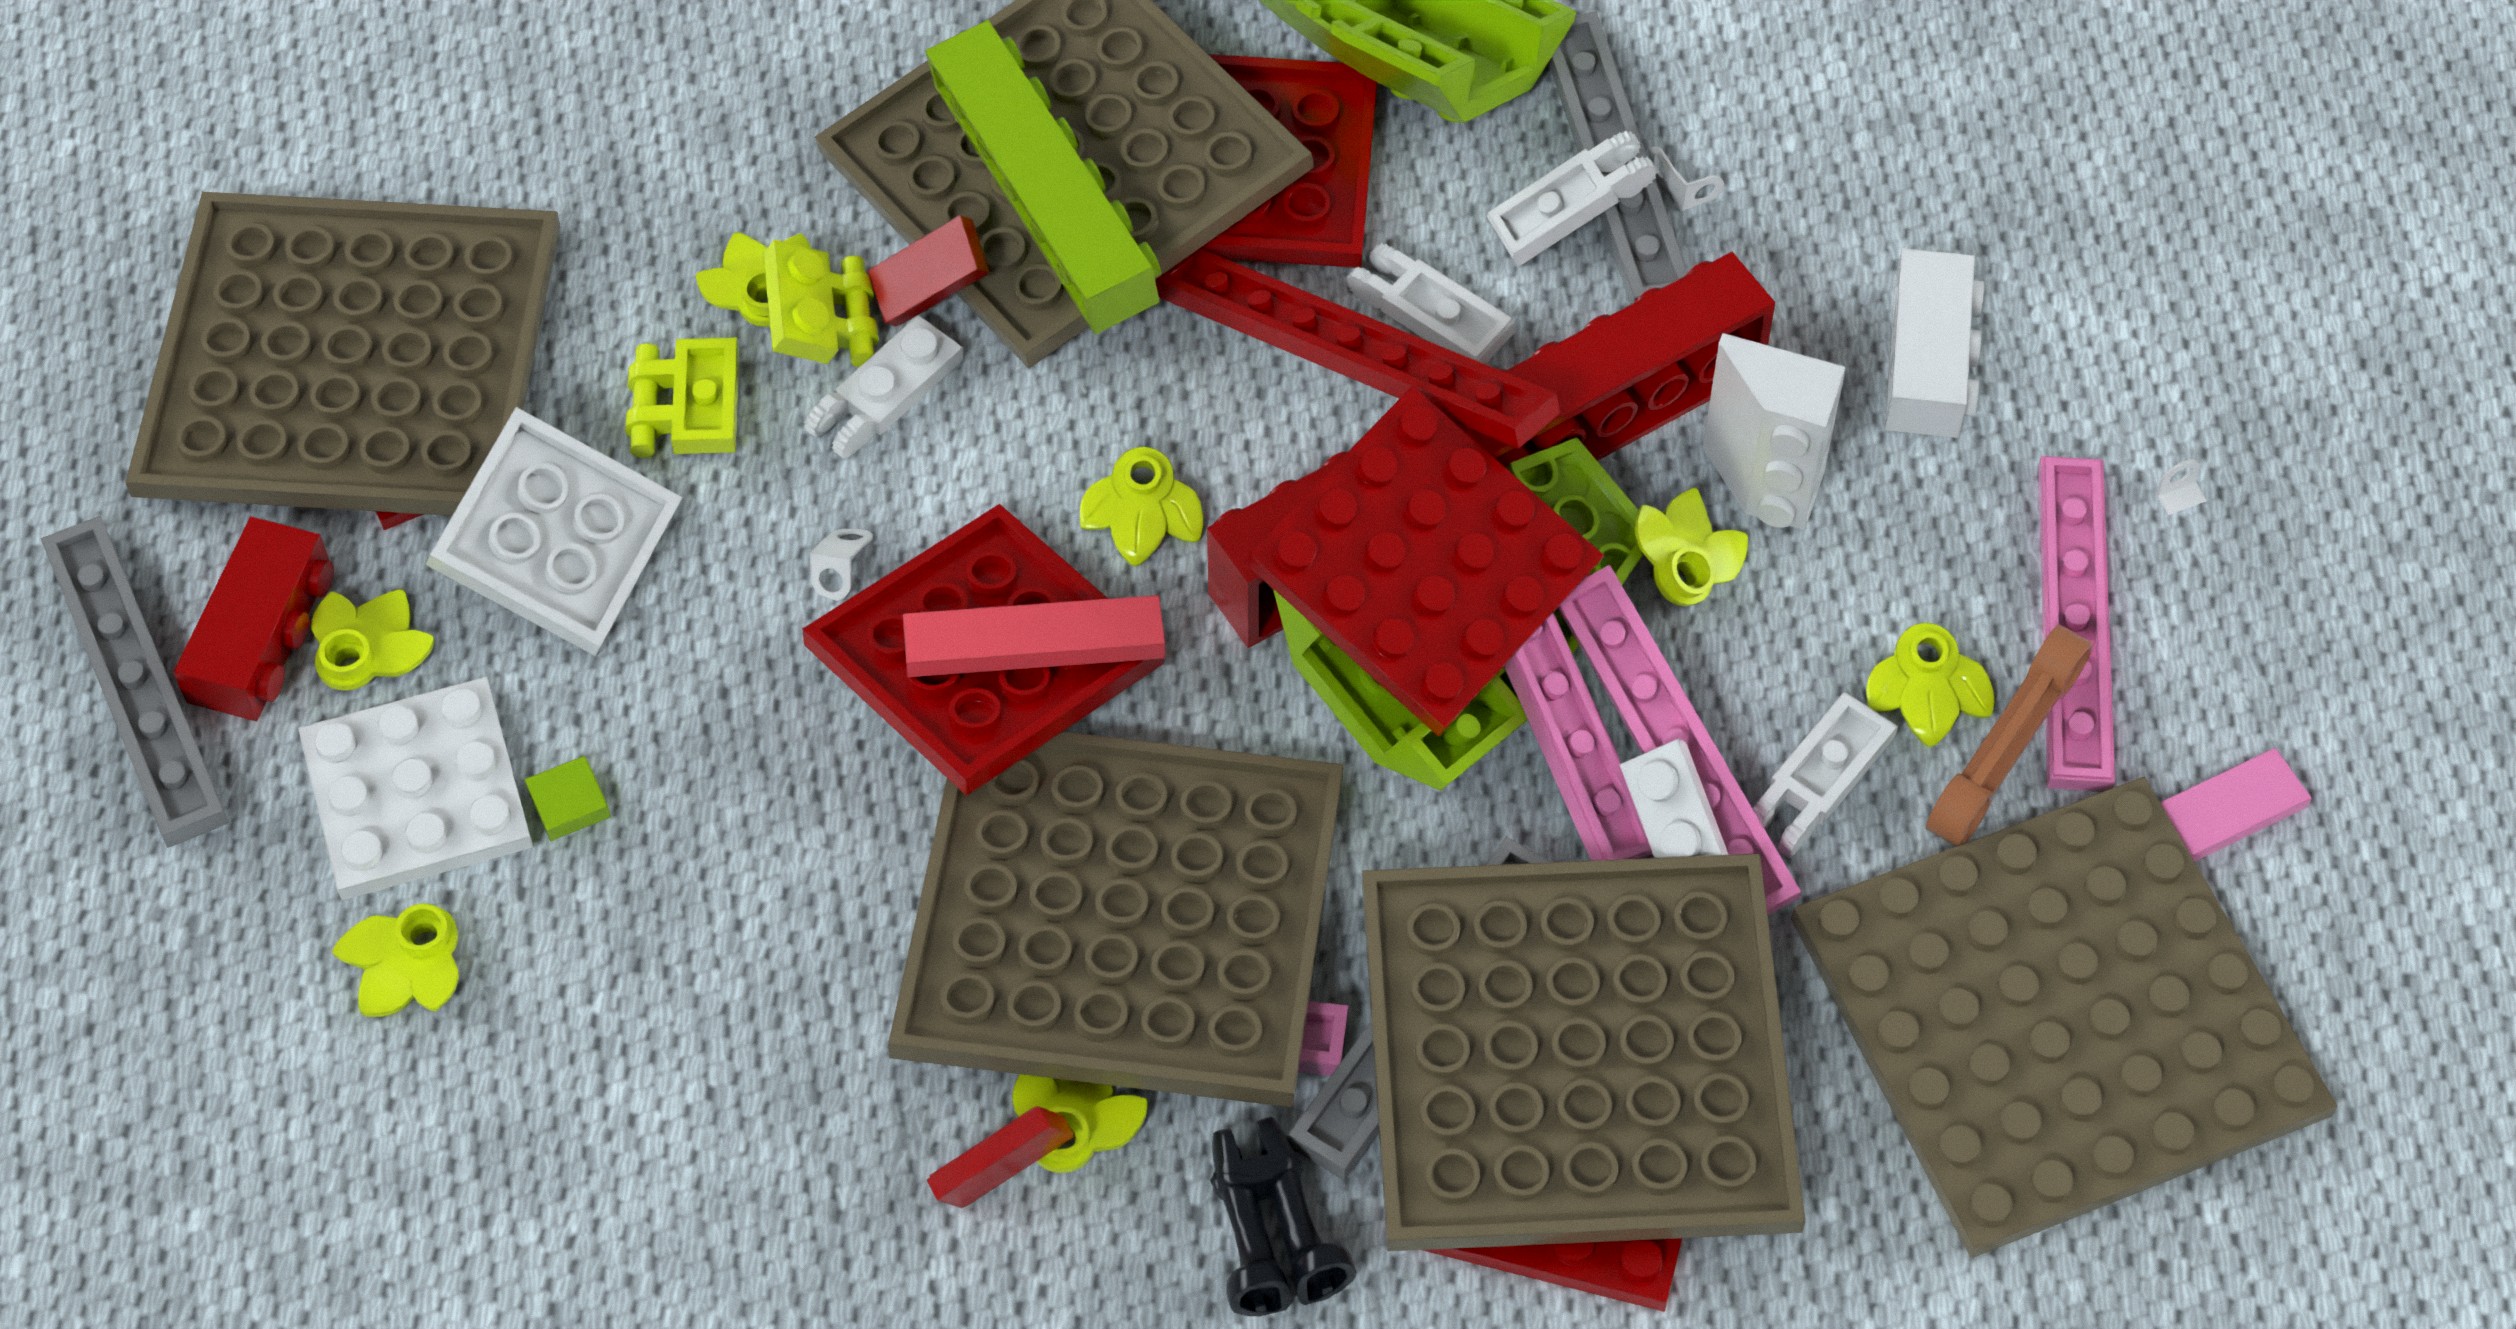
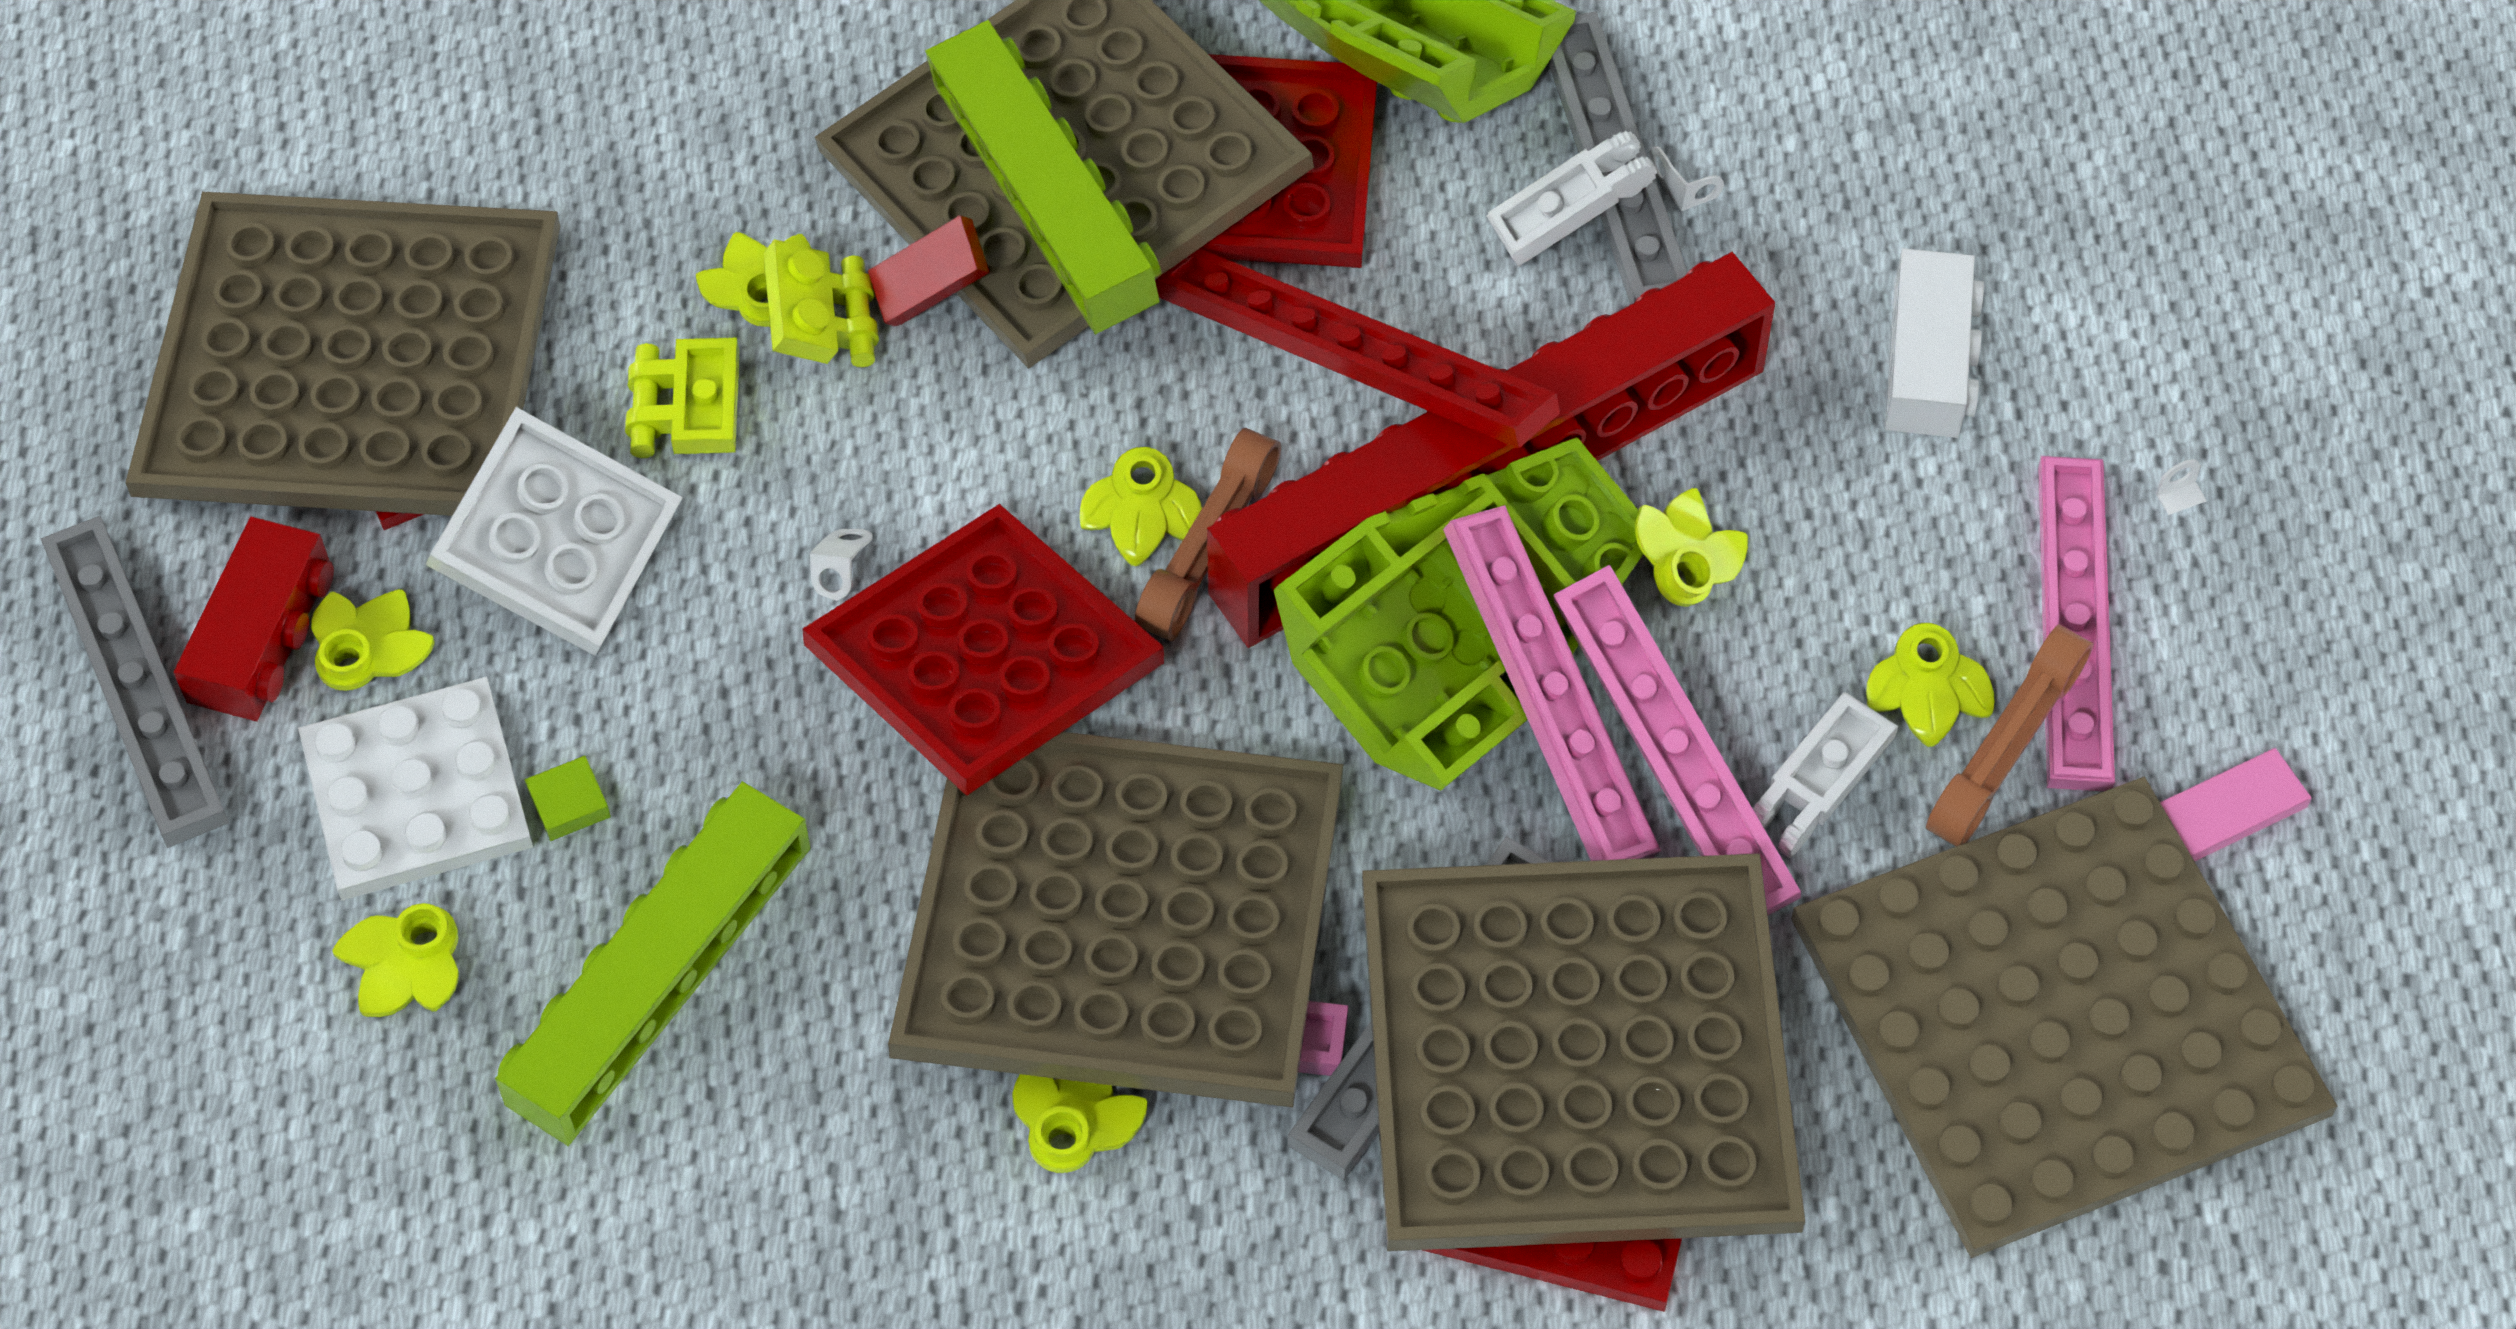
white hinge [804,315,964,459] -> none
coral tile [903,595,1165,677] -> none
red tile [927,1106,1075,1208] -> none
black piece [1210,1117,1357,1317] -> none
red plate [1244,386,1605,737] -> none
white hinge [1346,243,1515,364] -> none
white plate [1619,739,1729,858] -> none
white slope [1702,333,1846,530] -> none
none -> lime brick [495,781,811,1146]
none -> nougat piece [1134,428,1281,641]

